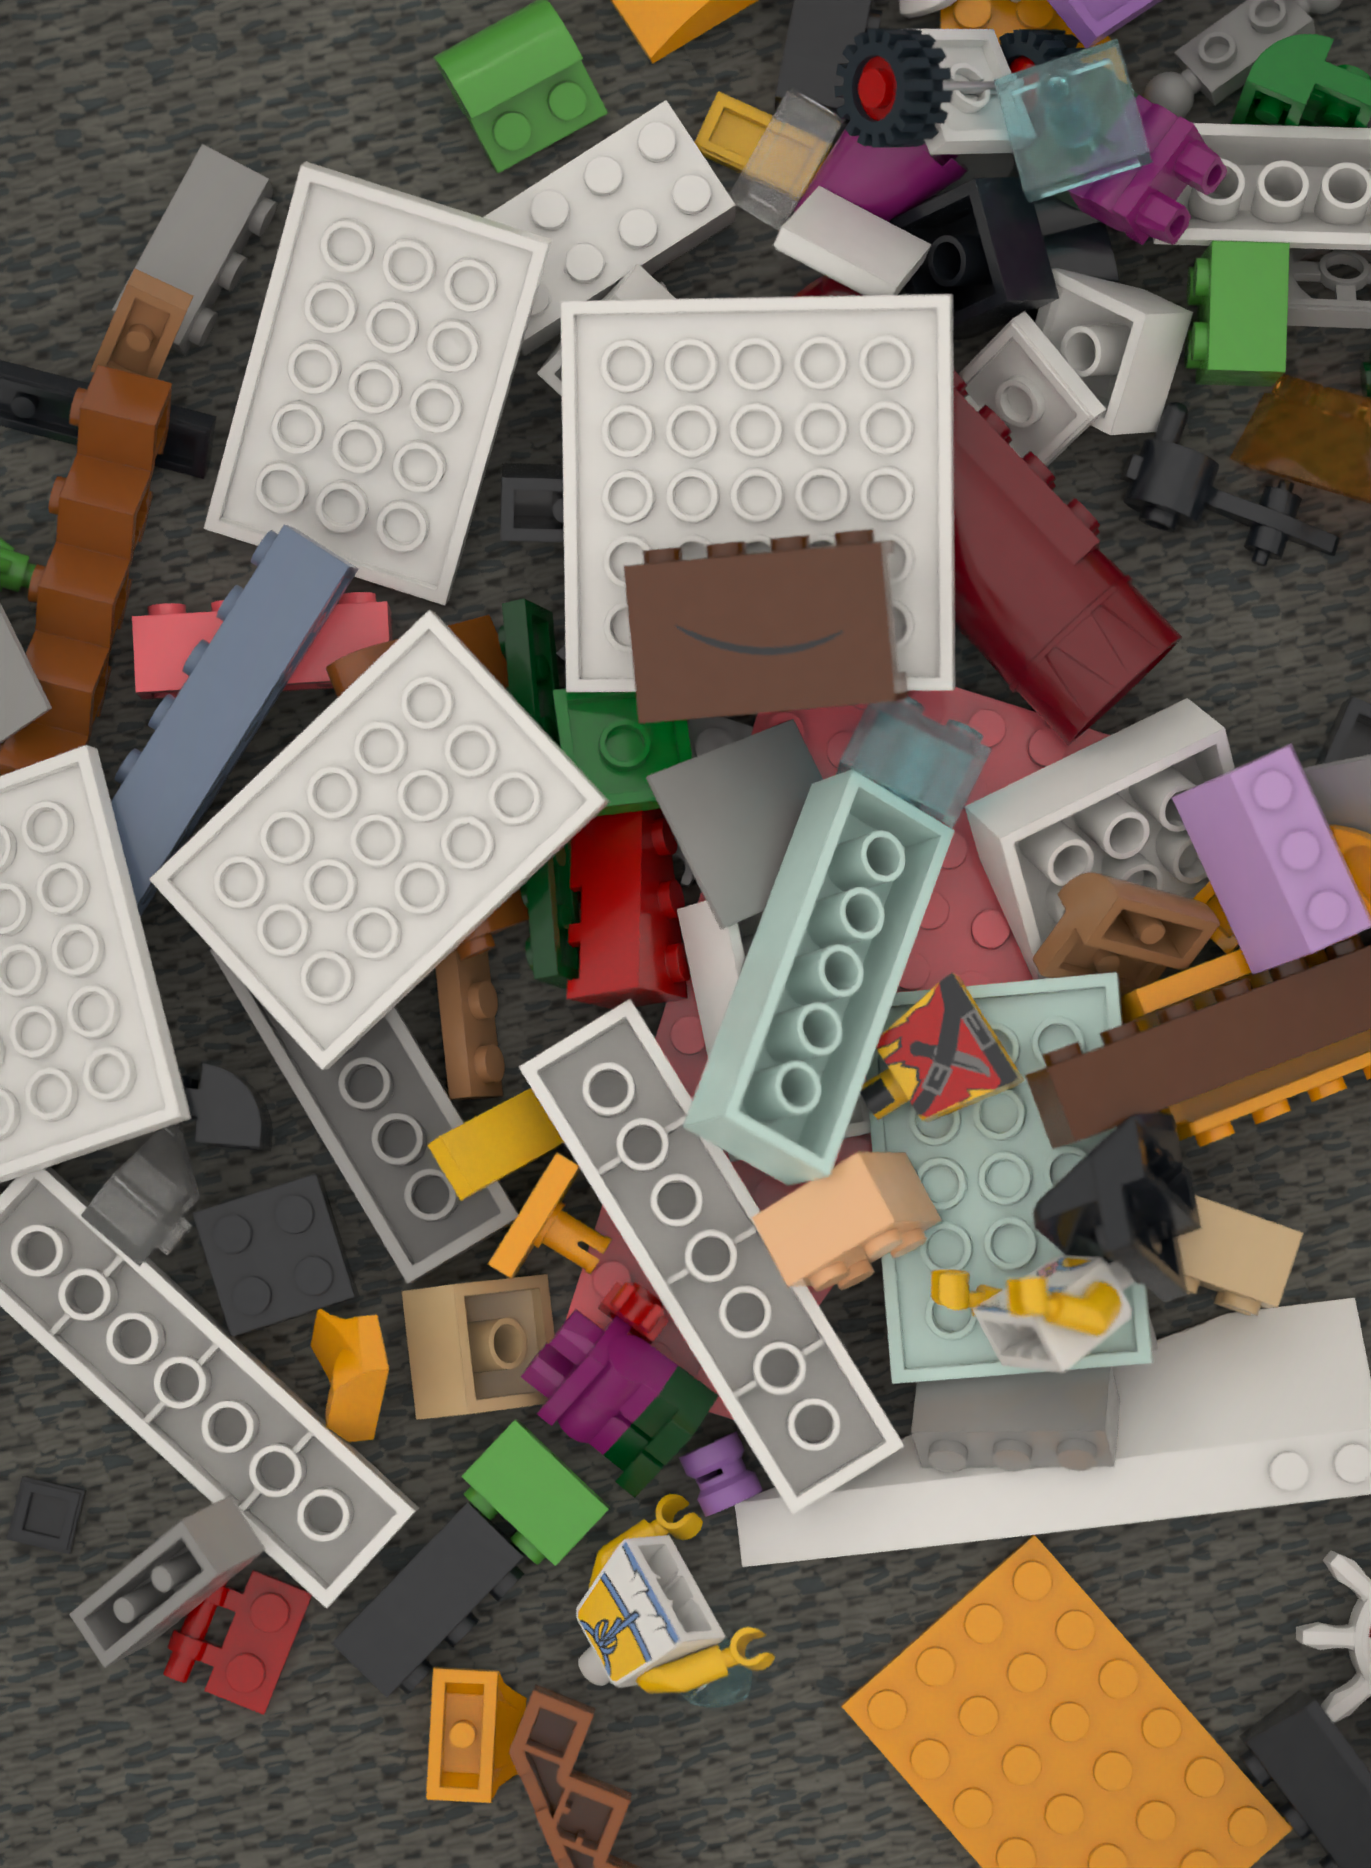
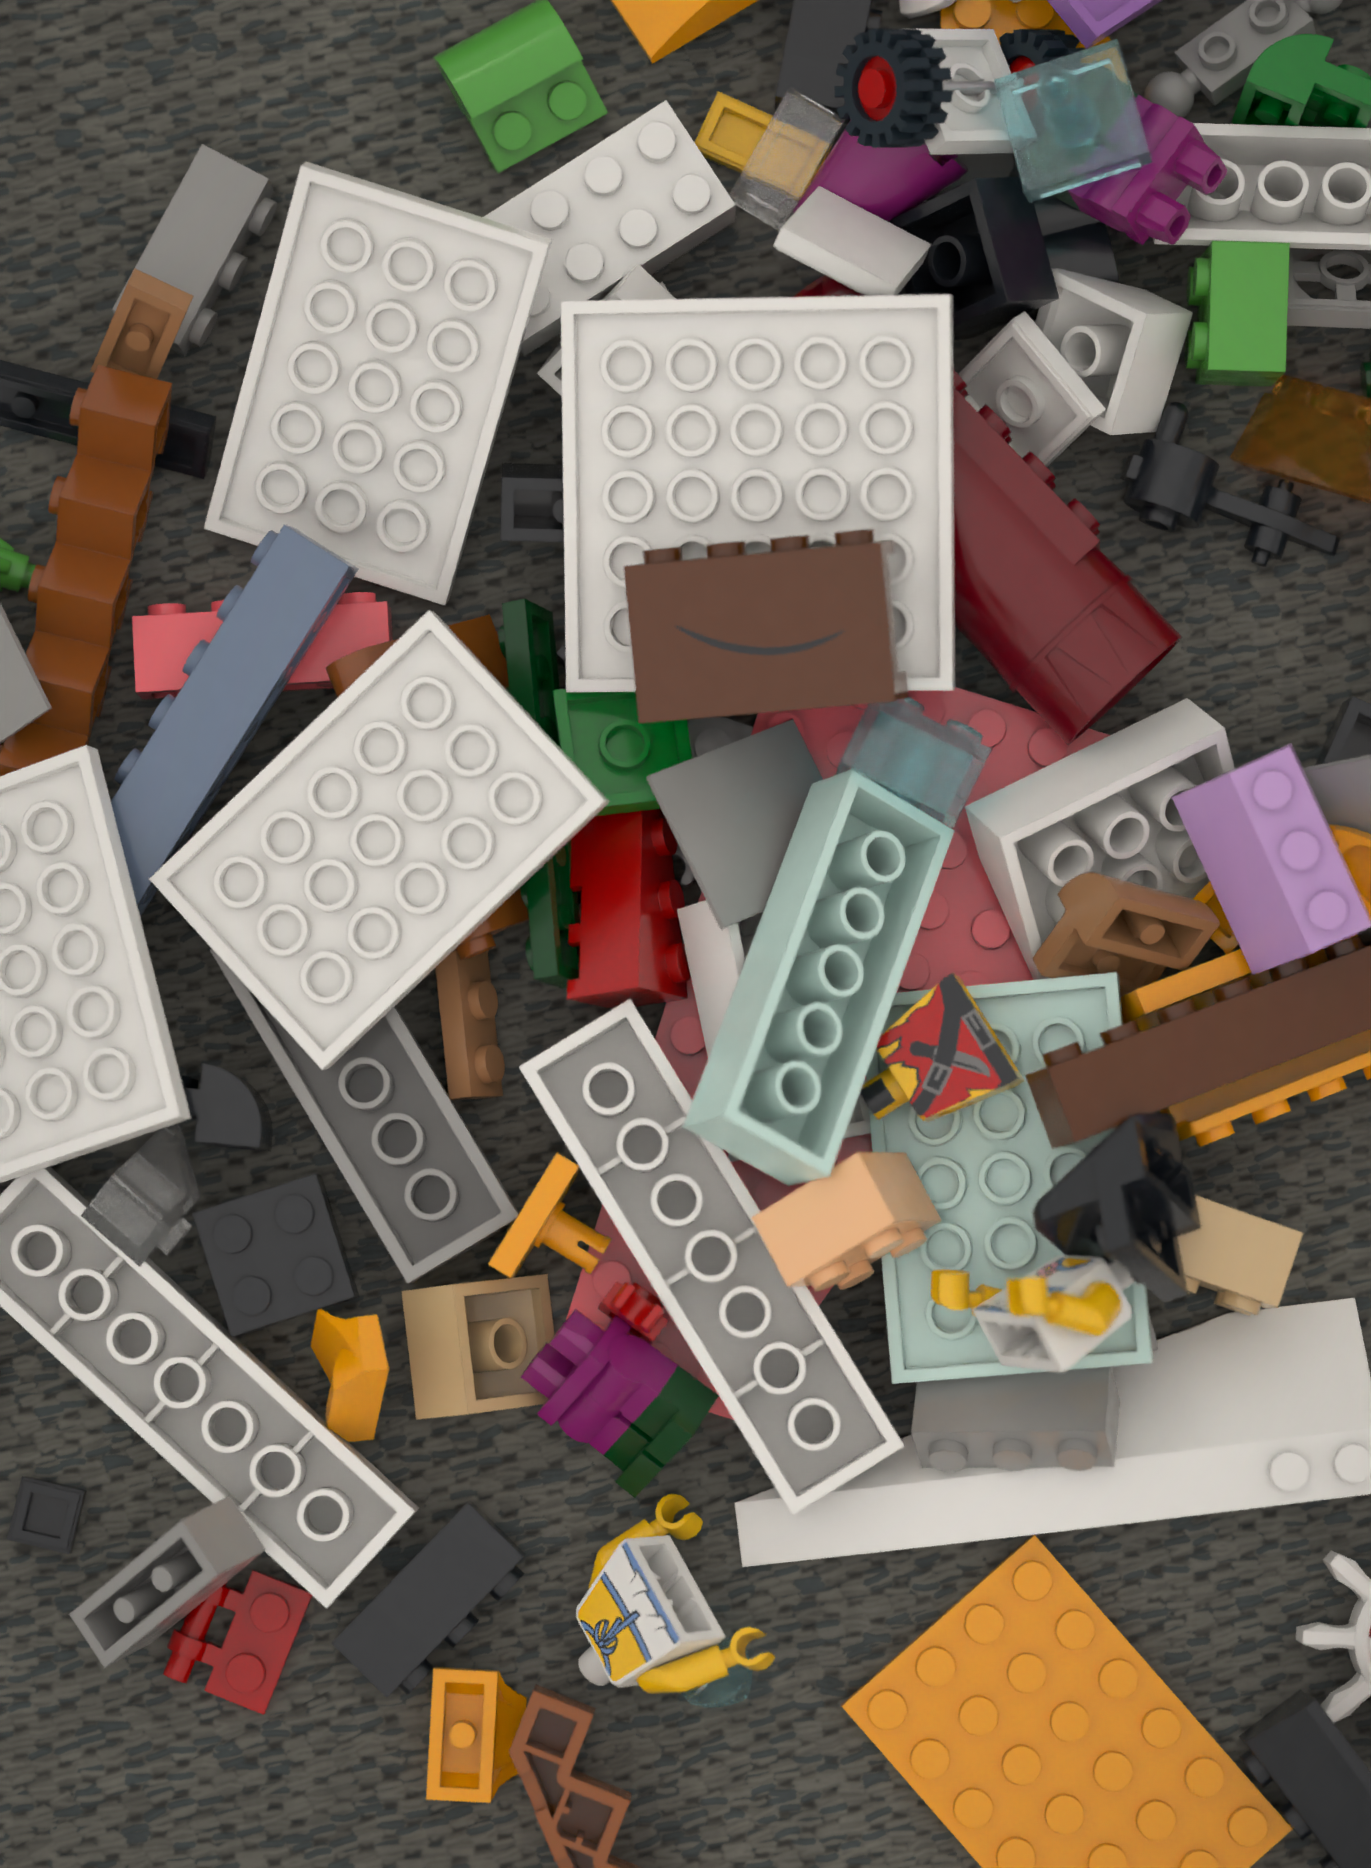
yellow tile [427,1088,565,1201] -> none
bright green brick [461,1419,610,1566] -> none
medium lavender wheel [679,1432,763,1517] -> none

